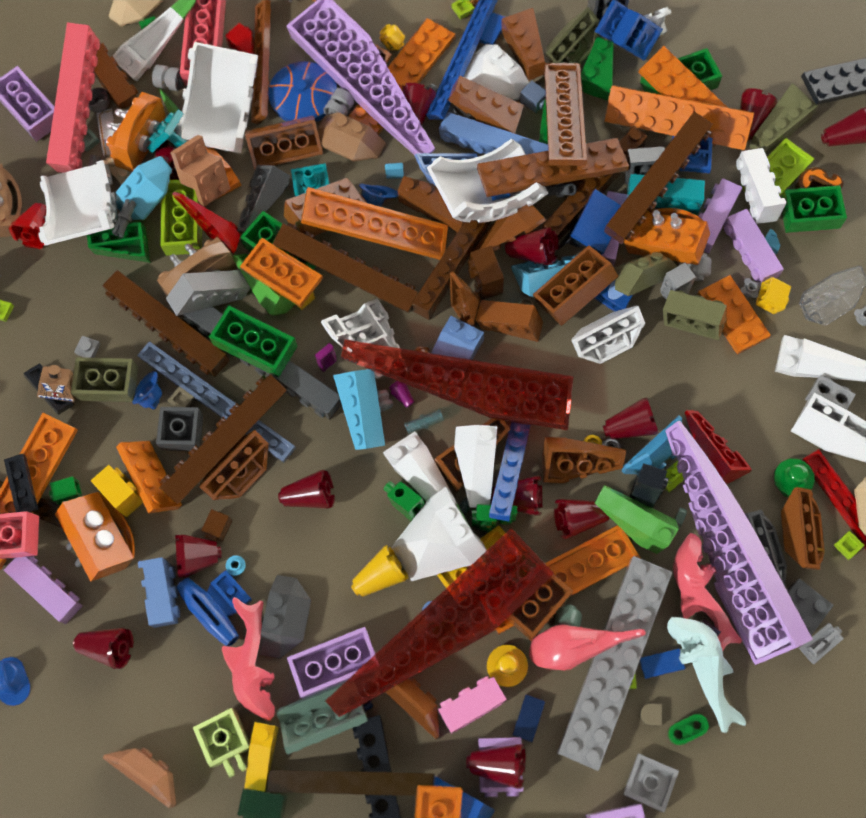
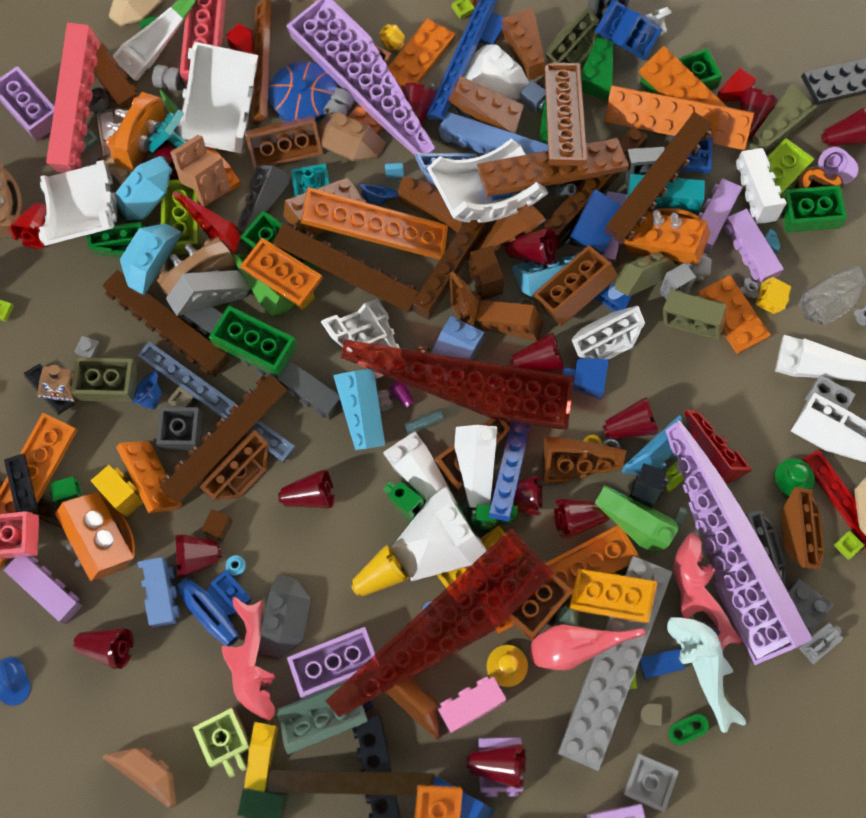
dark grey pin [112,199,137,237] -> none
magenta tile [315,343,337,372] -> none
dark blue tile [513,694,545,742] -> none
none -> medium azure wedge [120,224,182,295]
none -> dark red cone [510,333,564,373]
none -> blue torso [562,359,609,399]
none -> light orange tile [569,569,658,624]
none -> red slope [717,68,757,102]
none -> lavender piece [818,147,858,184]

